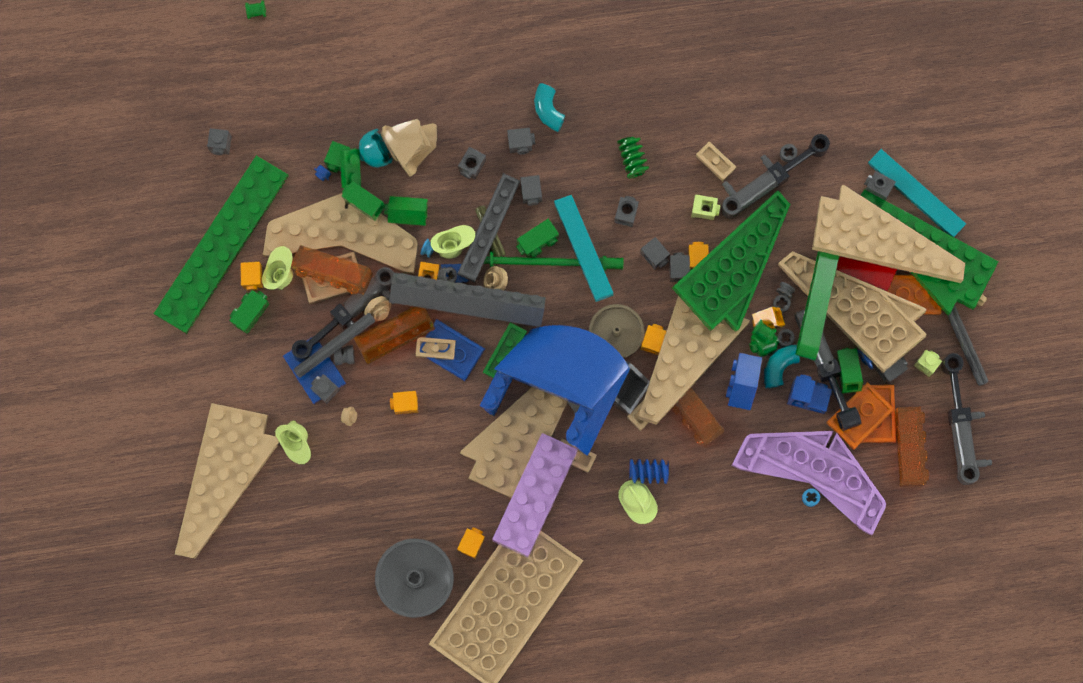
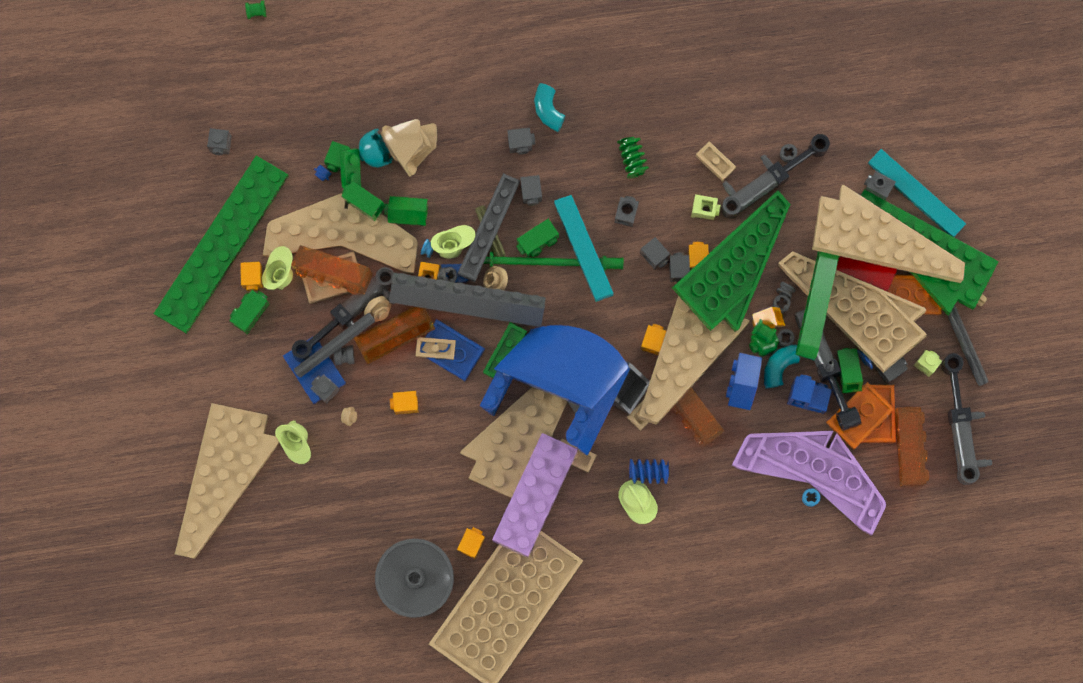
dark grey brick [458,147,486,179] -> none
dark tan piece [589,304,644,359] -> none

